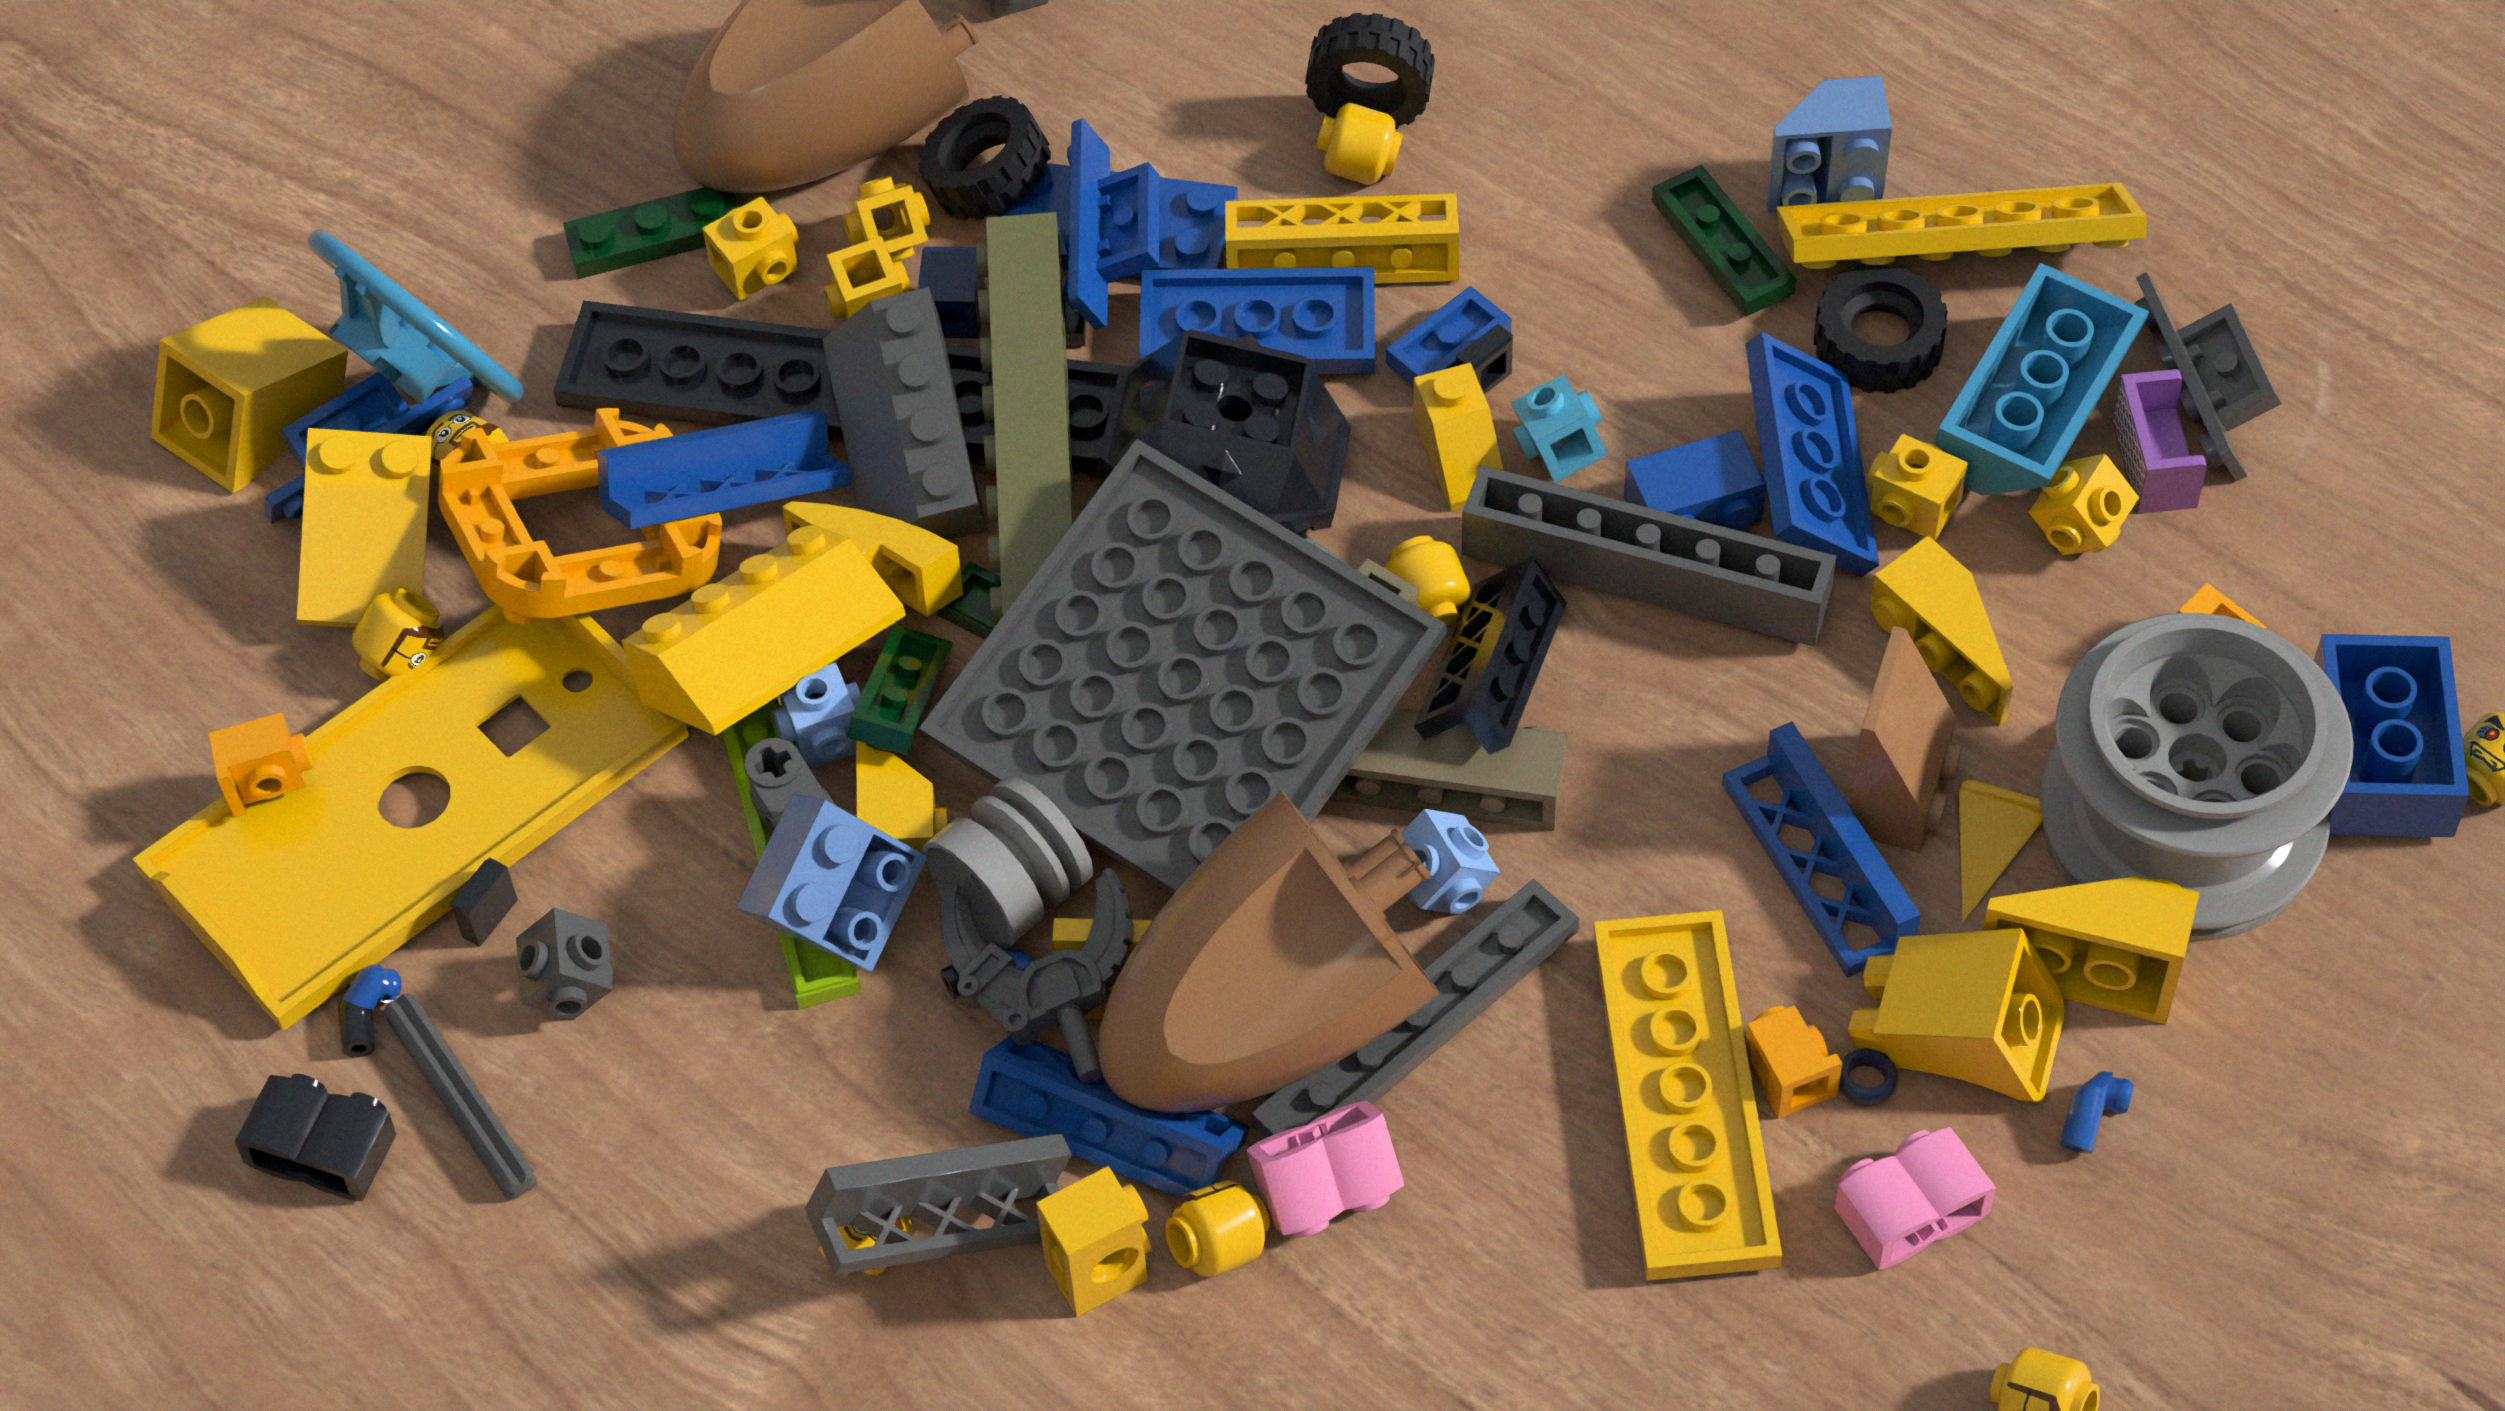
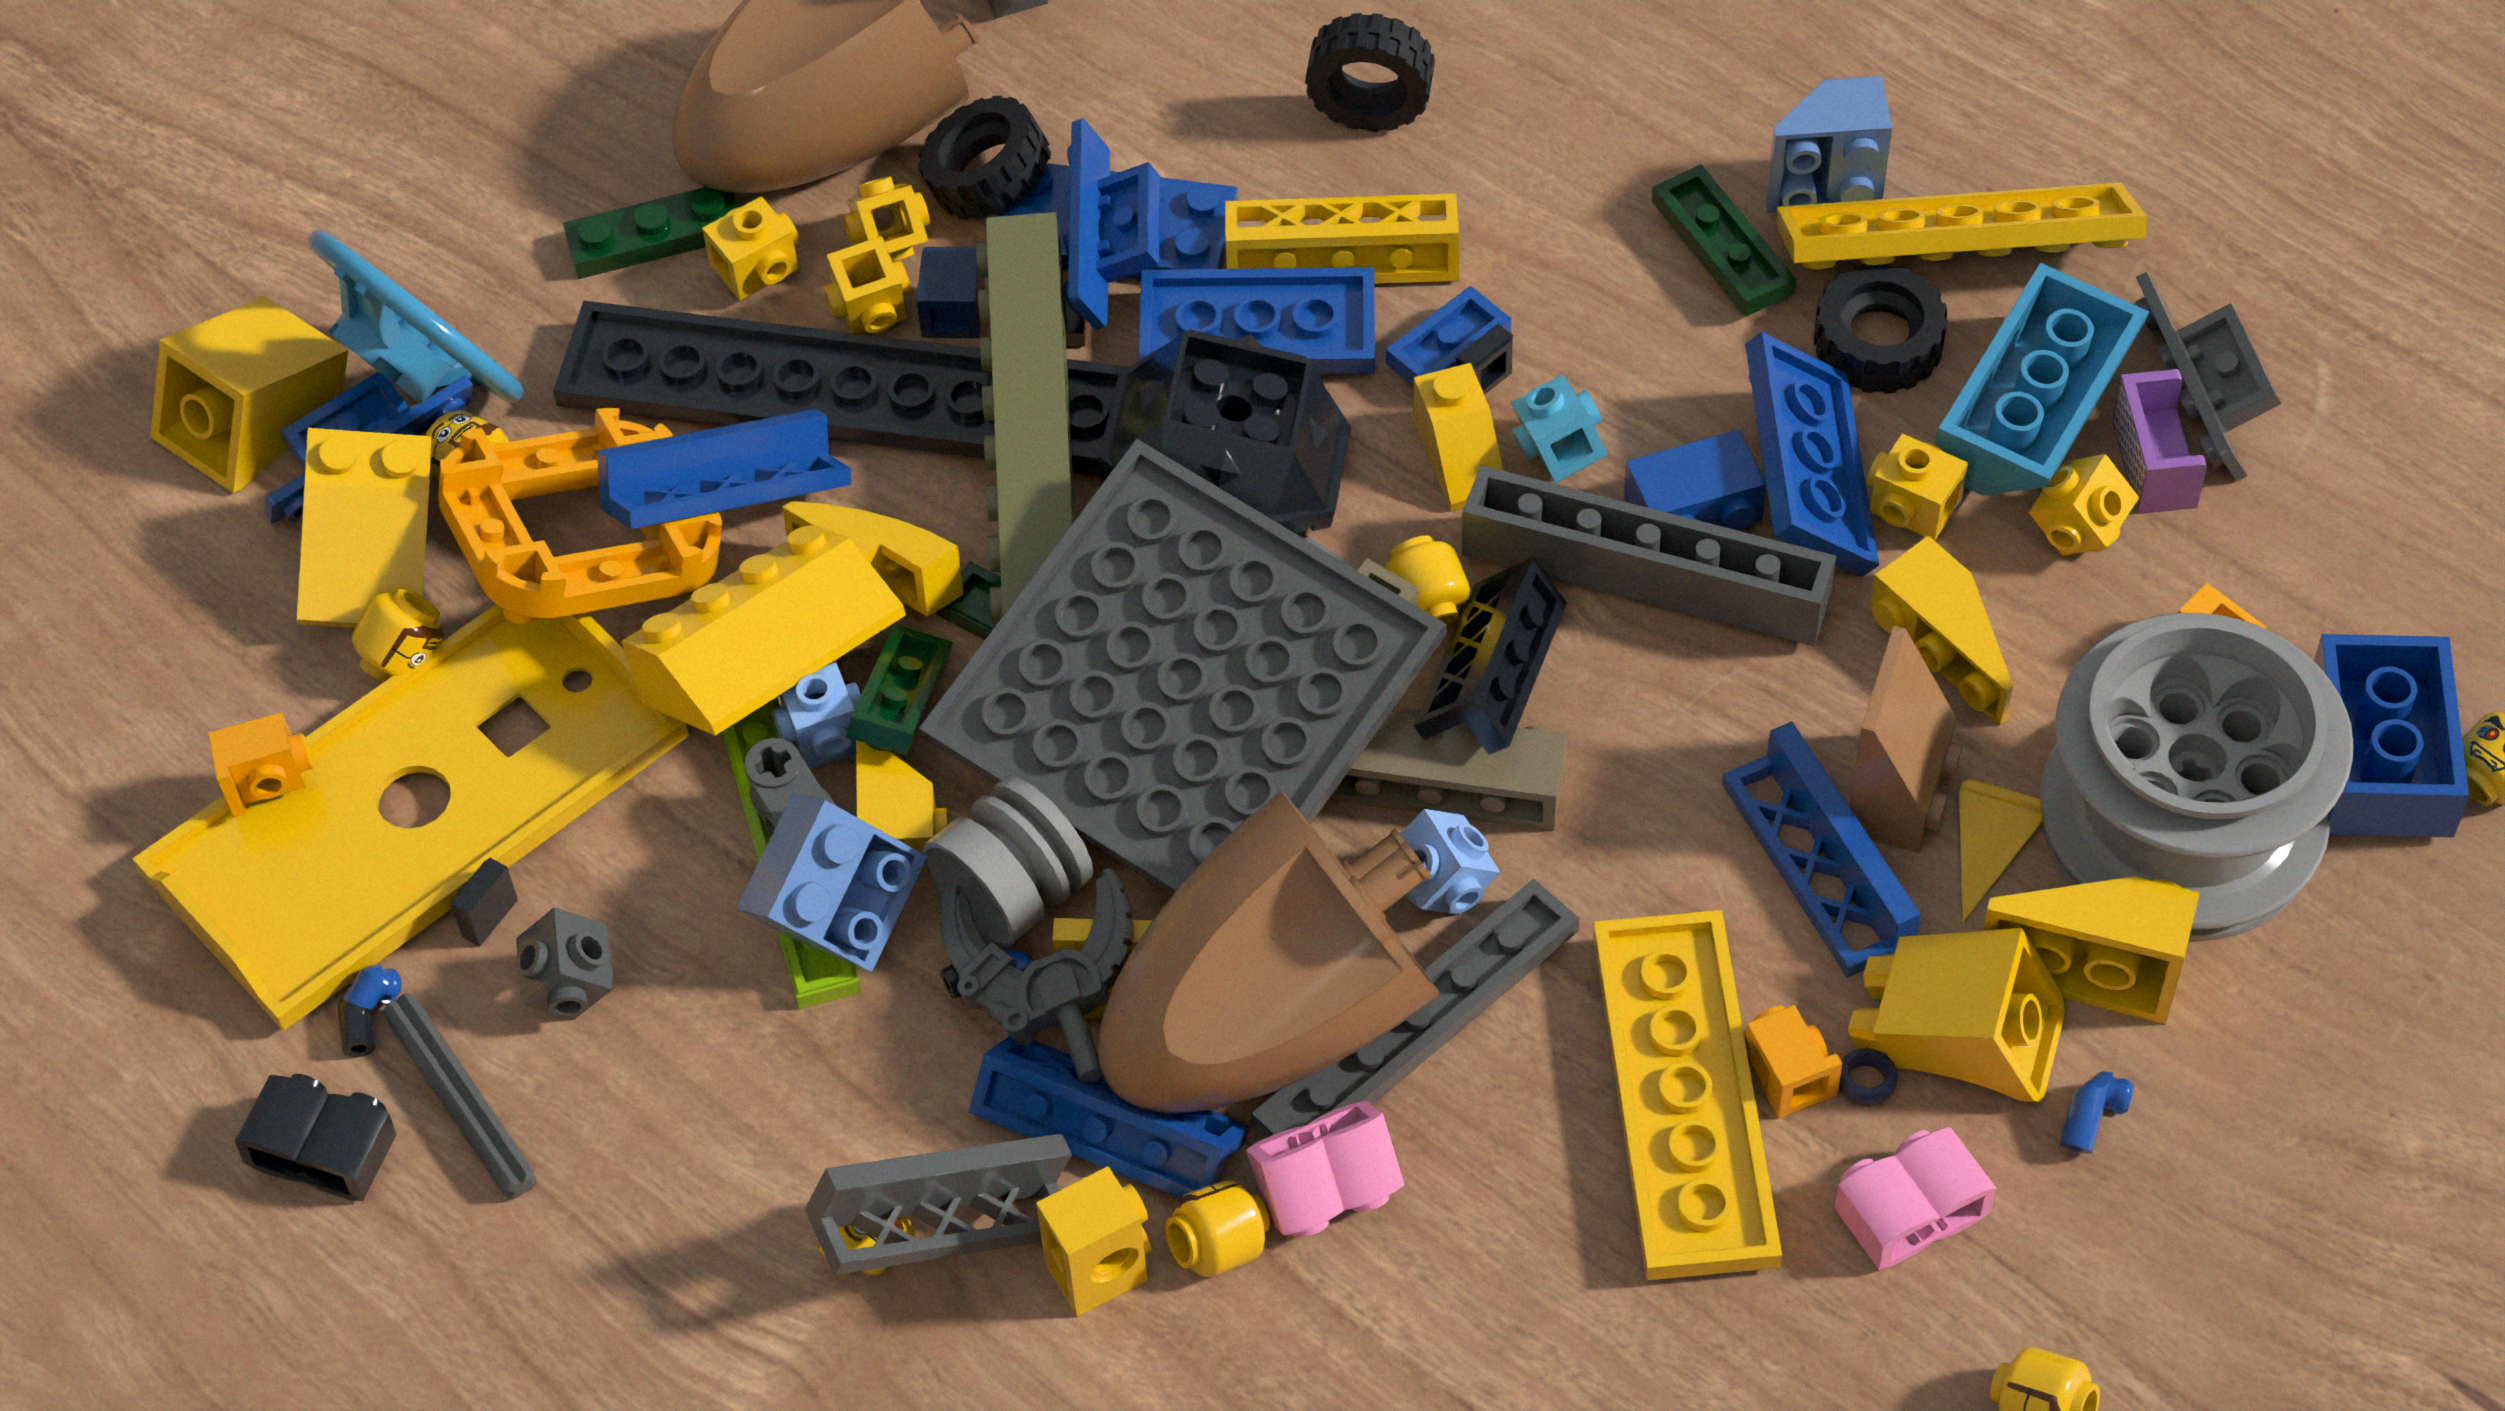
dark grey slope [822,287,988,540] -> none
yellow head [1315,103,1403,185] -> none

